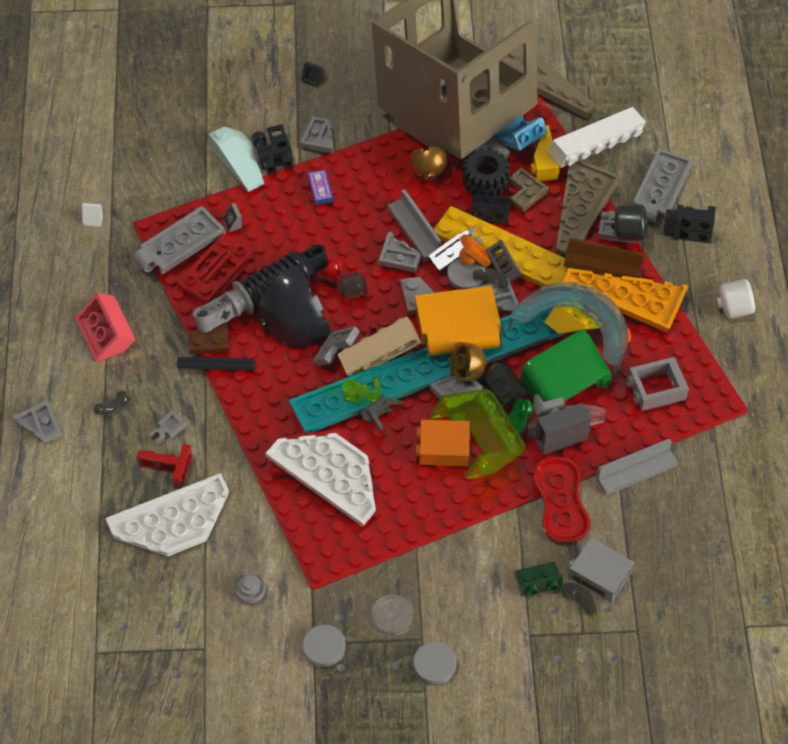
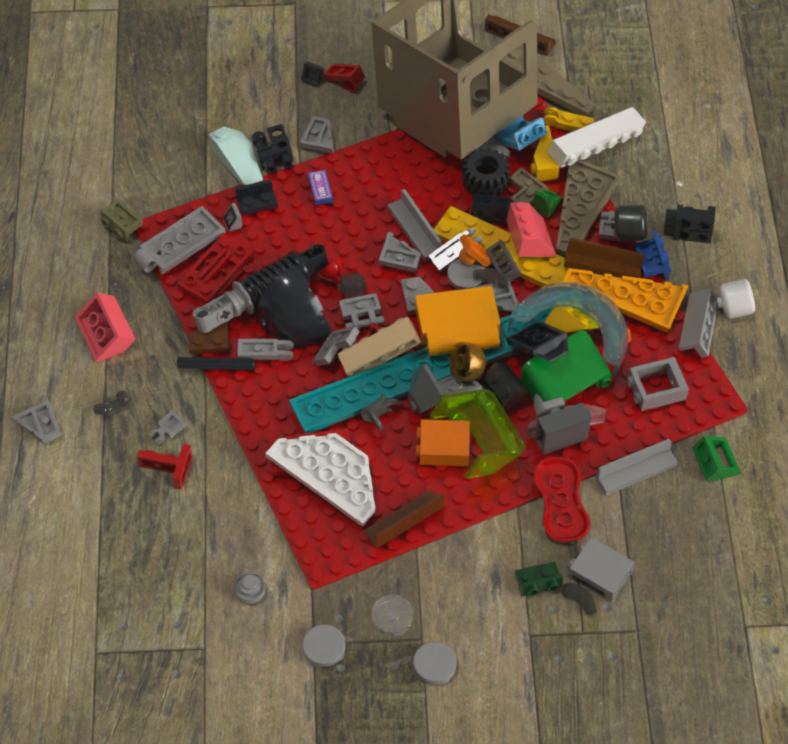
white slope [82,203,103,227] -> none
white plate [105,473,229,557] -> none
clear neon green leg [343,374,380,403] -> none
pearl gold cylinder [410,147,447,180] -> none
green plate [507,398,534,436] -> none
light grey hinge [632,148,693,222] -> none
none -> olive bracket [101,199,143,243]
none -> black bracket [235,179,278,216]
none -> light grey hinge [238,339,293,361]
none -> red plate [323,63,365,92]
none -> light grey plate [339,293,384,330]
none -> reddish brown panel [364,489,444,549]
none -> dark grey slope [407,364,447,414]
none -> reddish brown panel [485,14,556,56]
none -> coral slope [506,202,555,257]
none -> black slope [506,320,568,362]
none -> green slope [533,190,564,218]
none -> yellow hinge [544,107,594,132]
none -> blue bracket [635,230,671,280]
none -> light grey panel [679,288,718,358]
none -> green tile [692,436,741,481]

